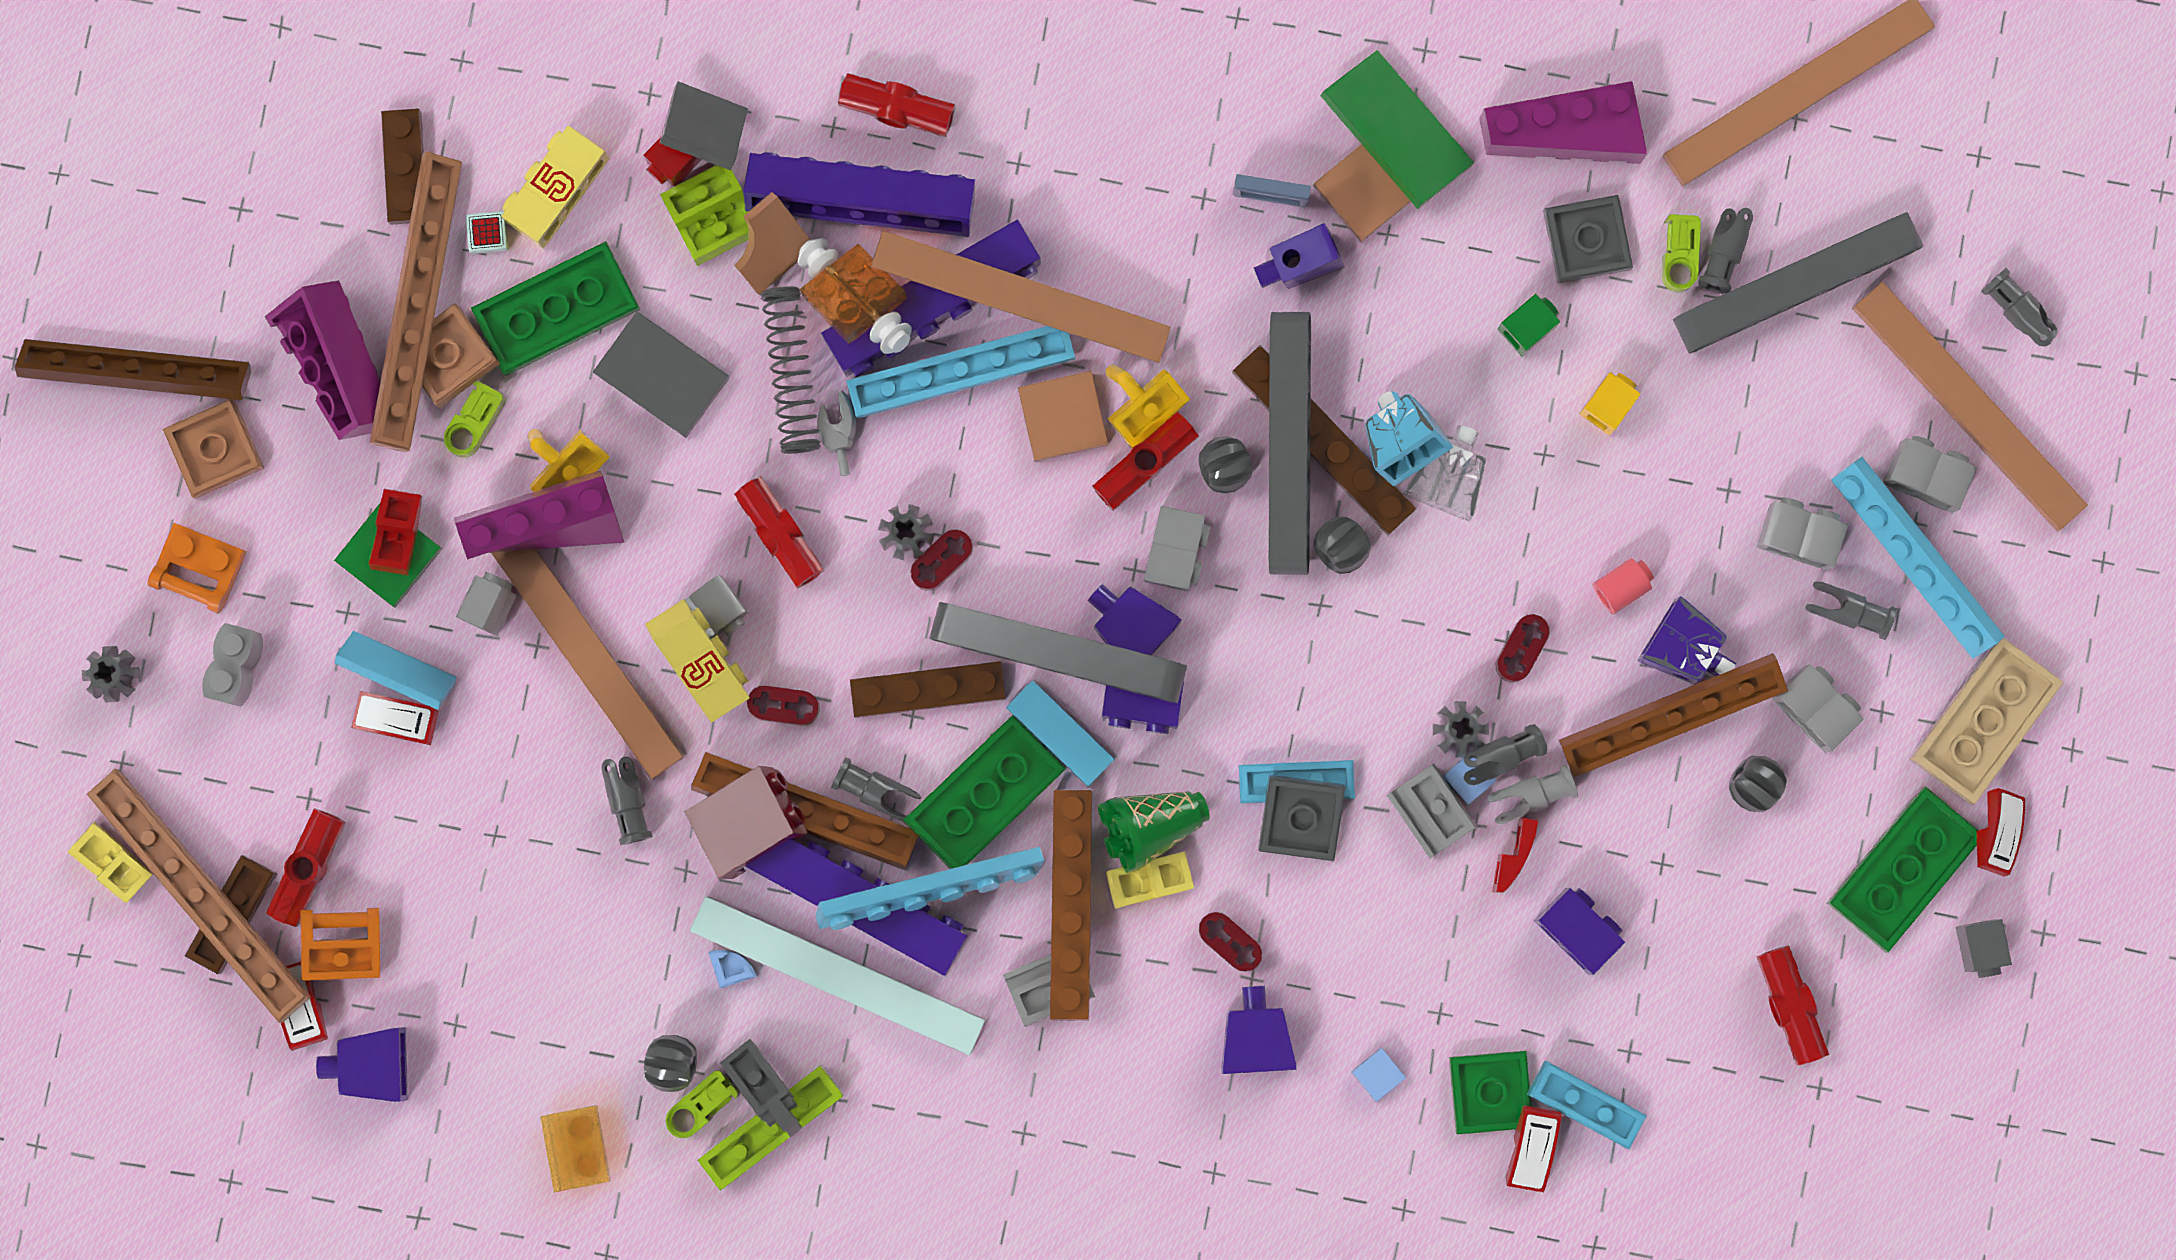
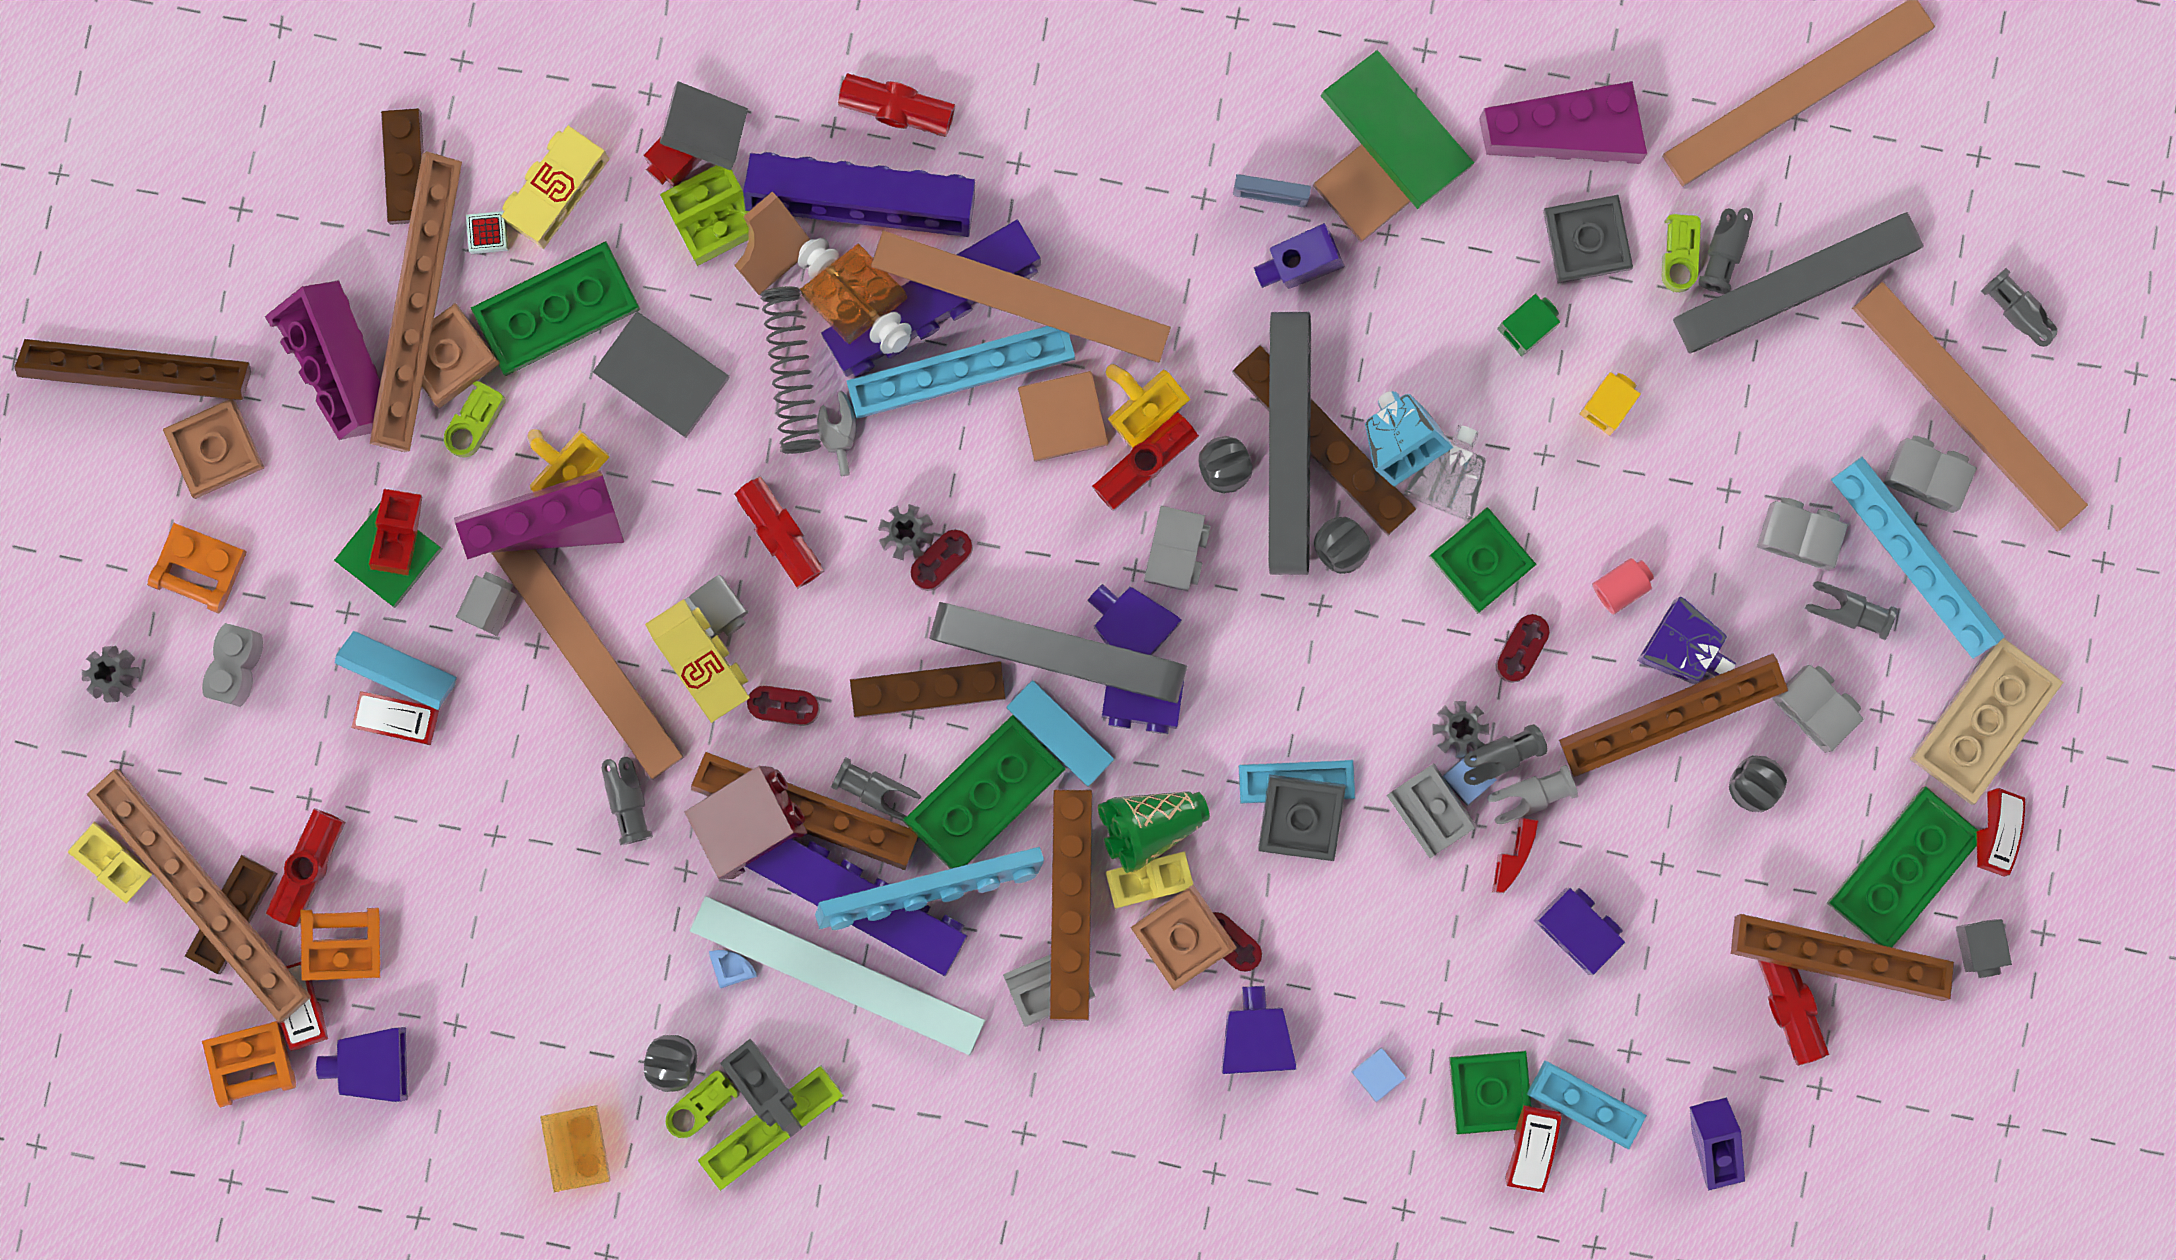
none -> orange plate [202,1021,296,1108]
none -> nougat tile [1130,884,1237,991]
none -> green tile [1429,507,1537,614]
none -> dark purple slope [1689,1097,1745,1191]
none -> dark orange plate [1730,914,1954,1001]

